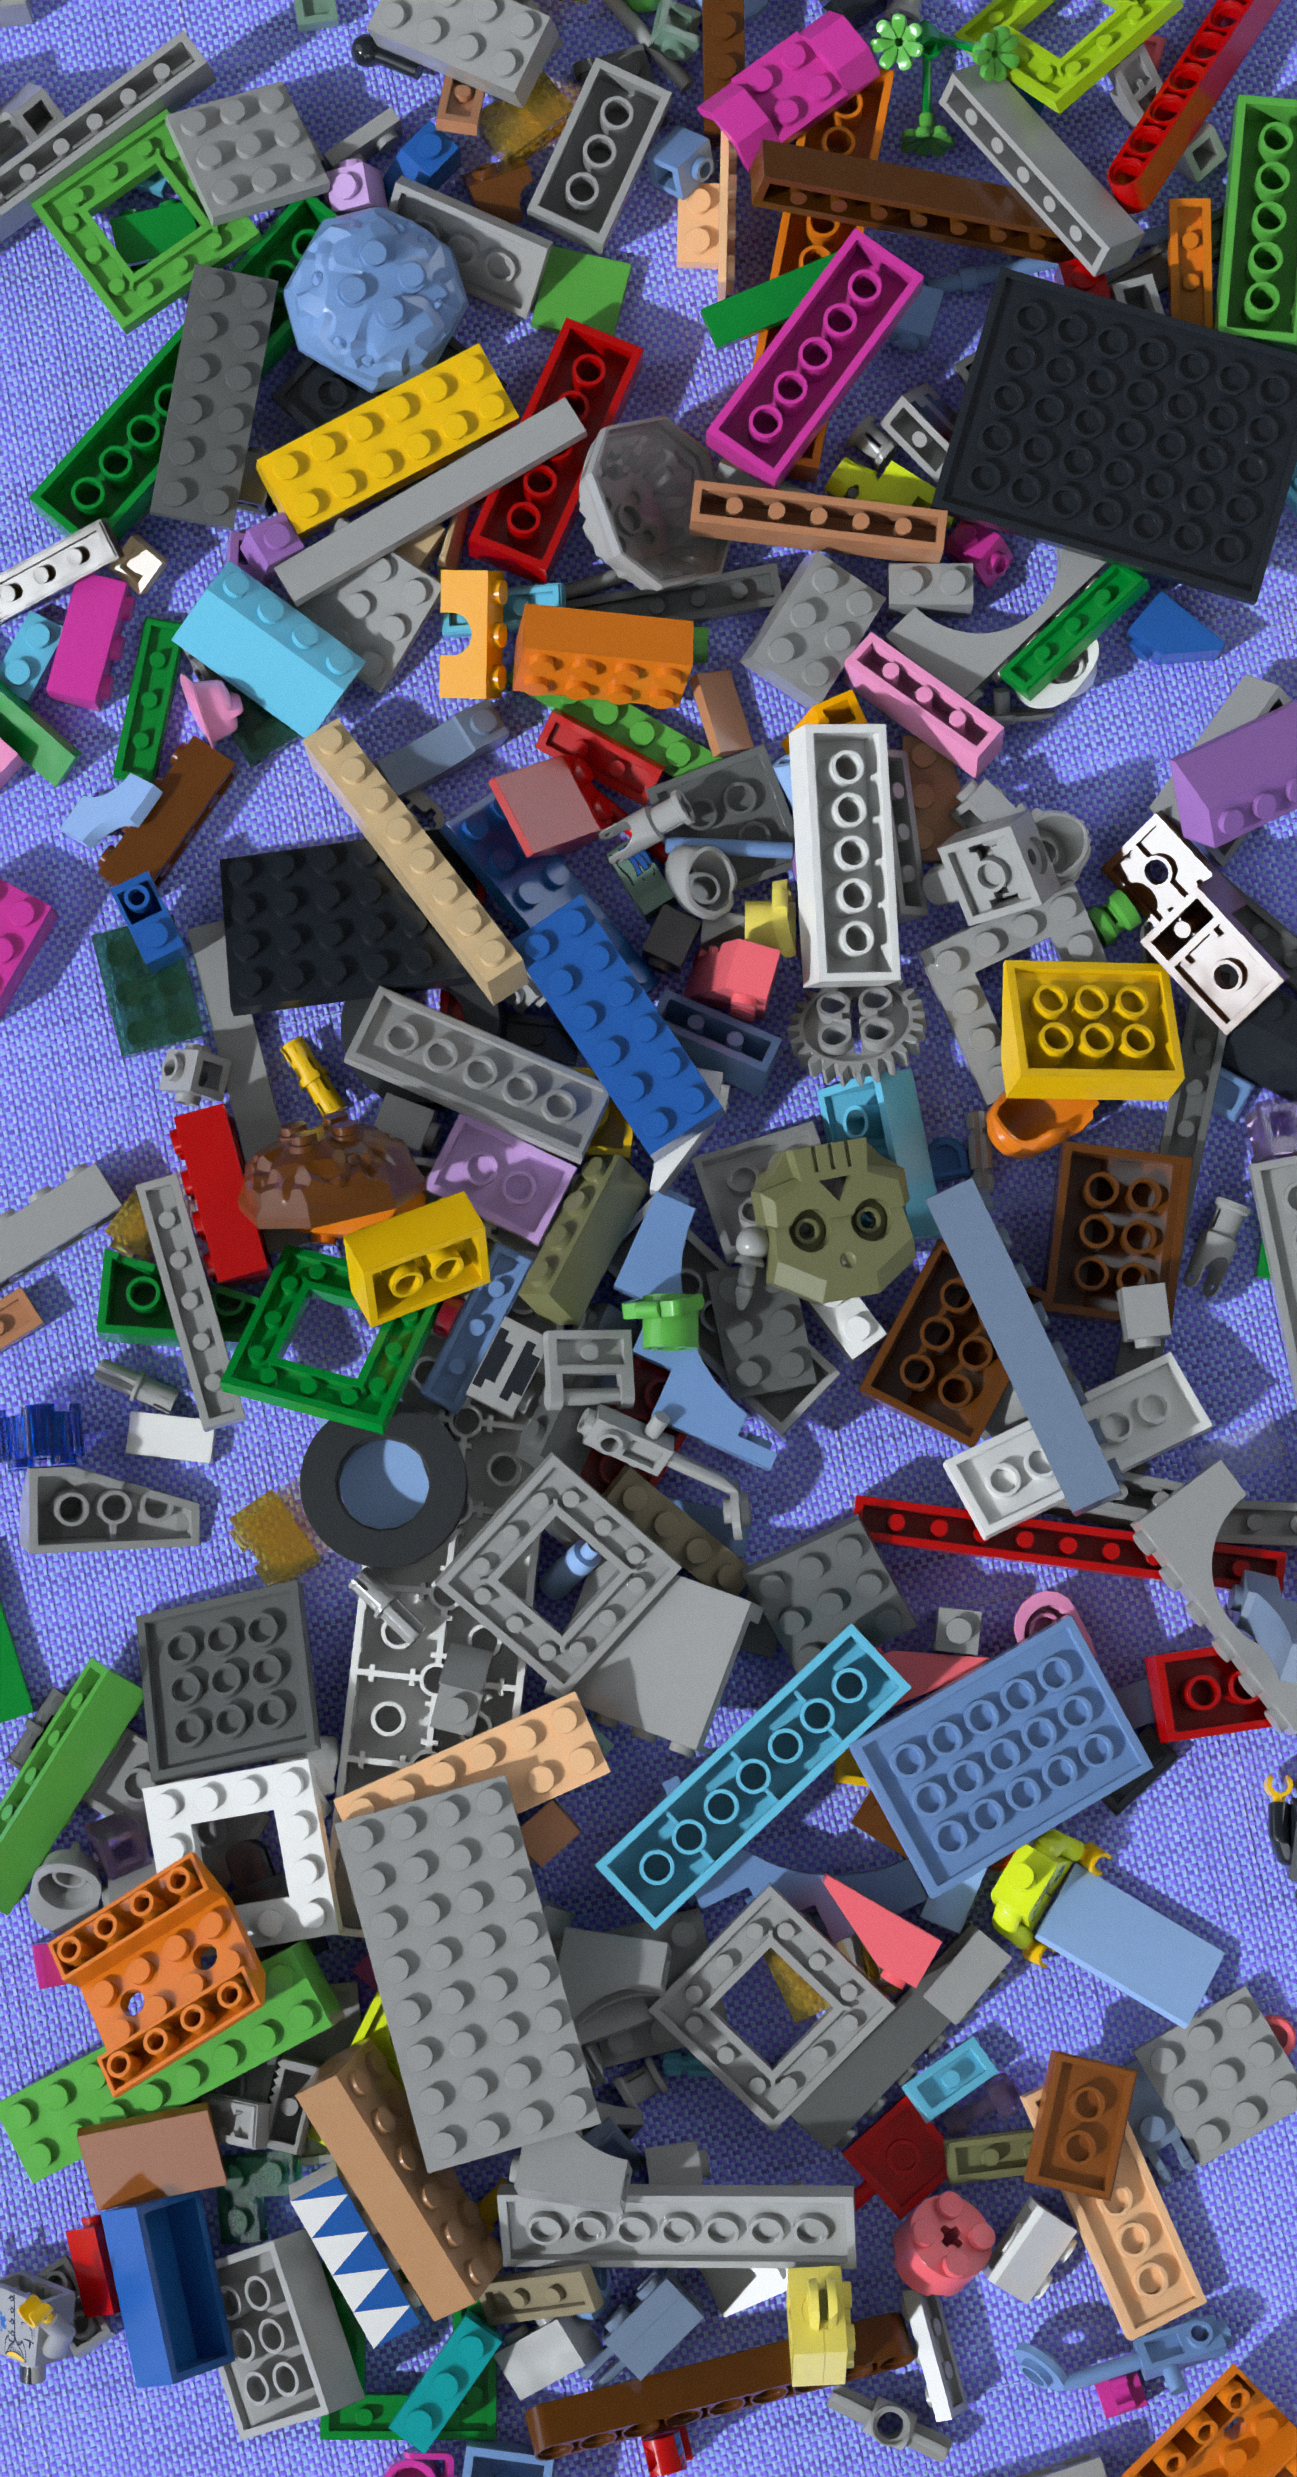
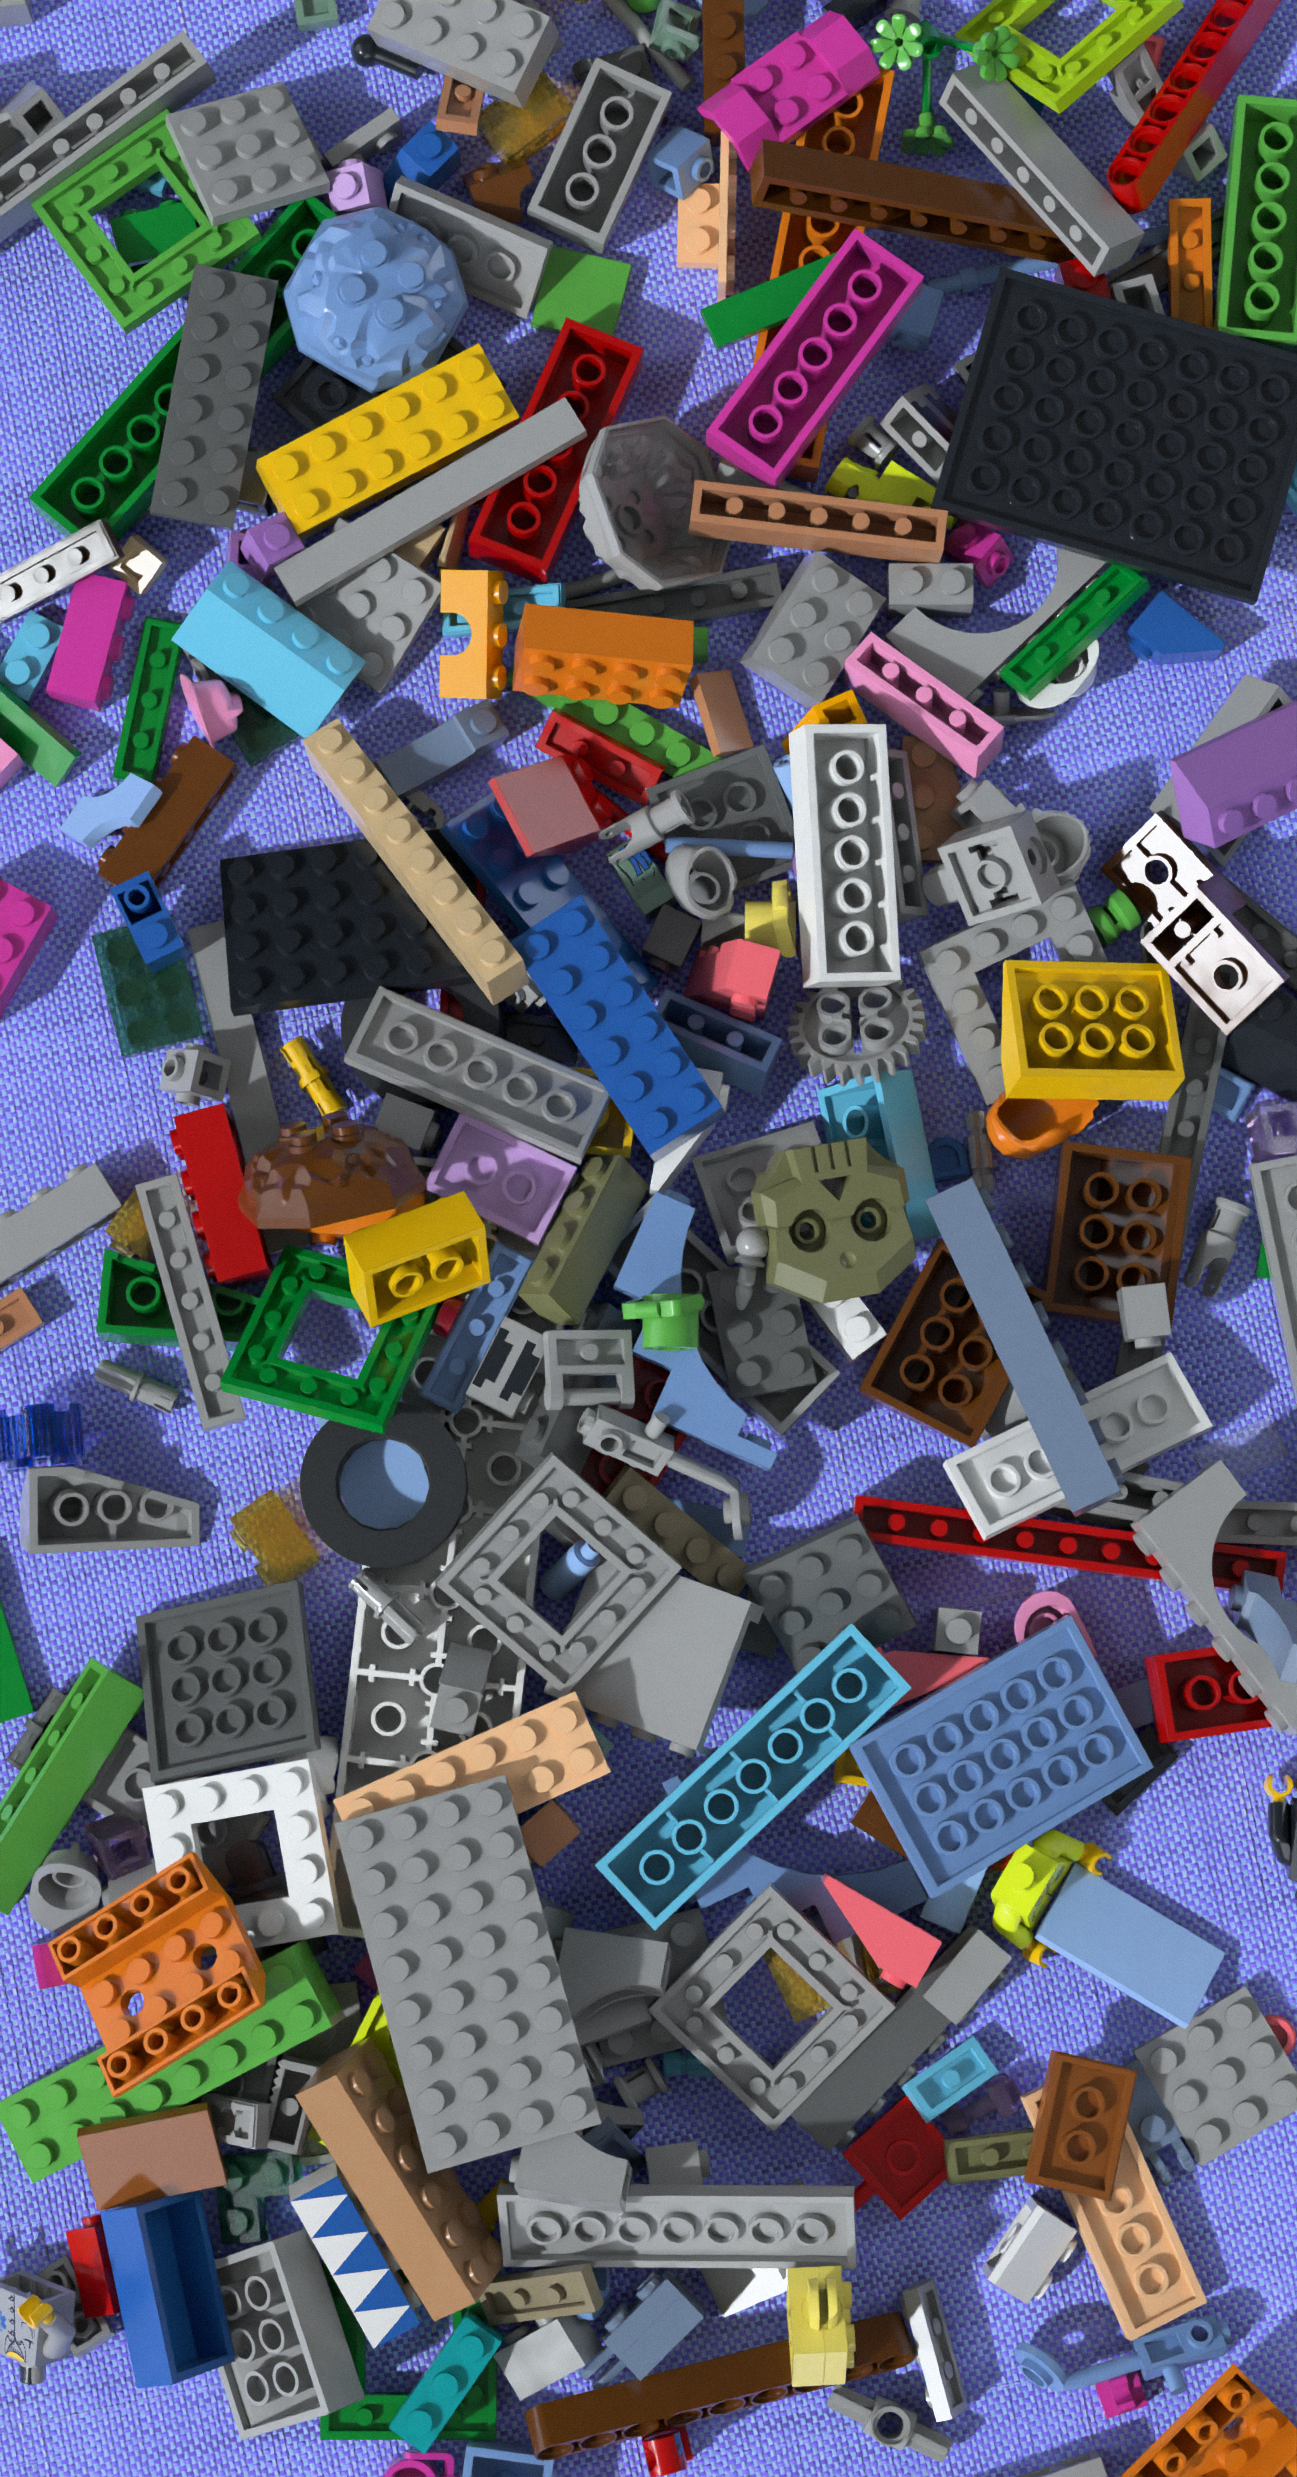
white tile [125,1411,216,1464] -> none
coral brick [892,2191,996,2297] -> none

